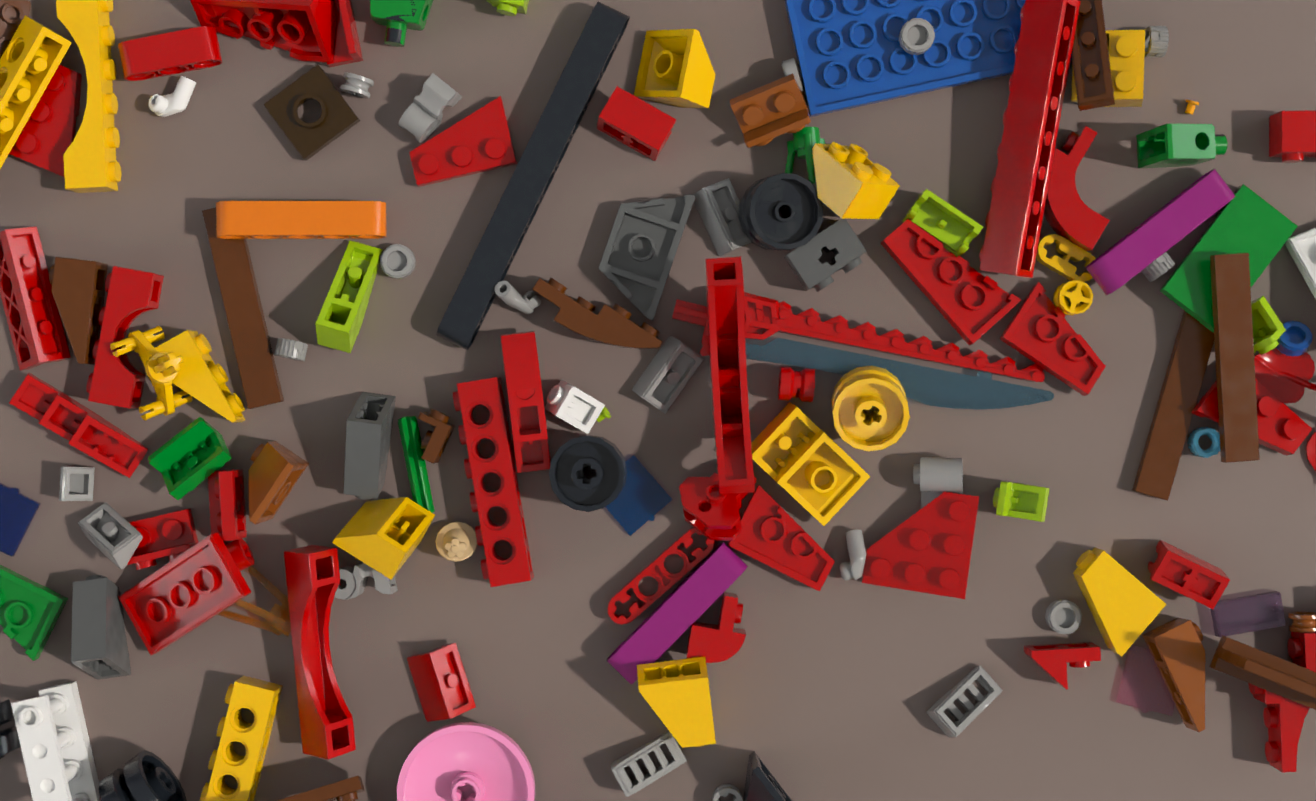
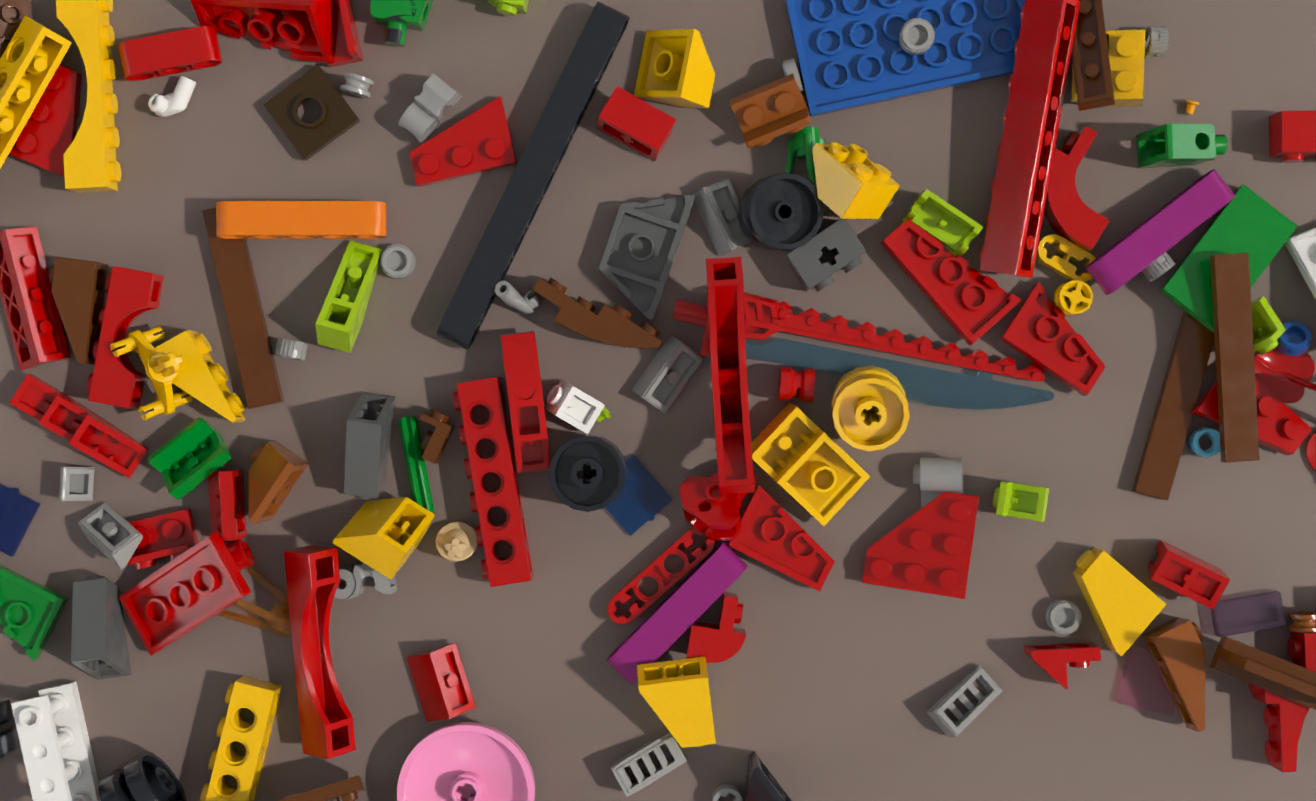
light grey arm [840,530,866,581] -> none

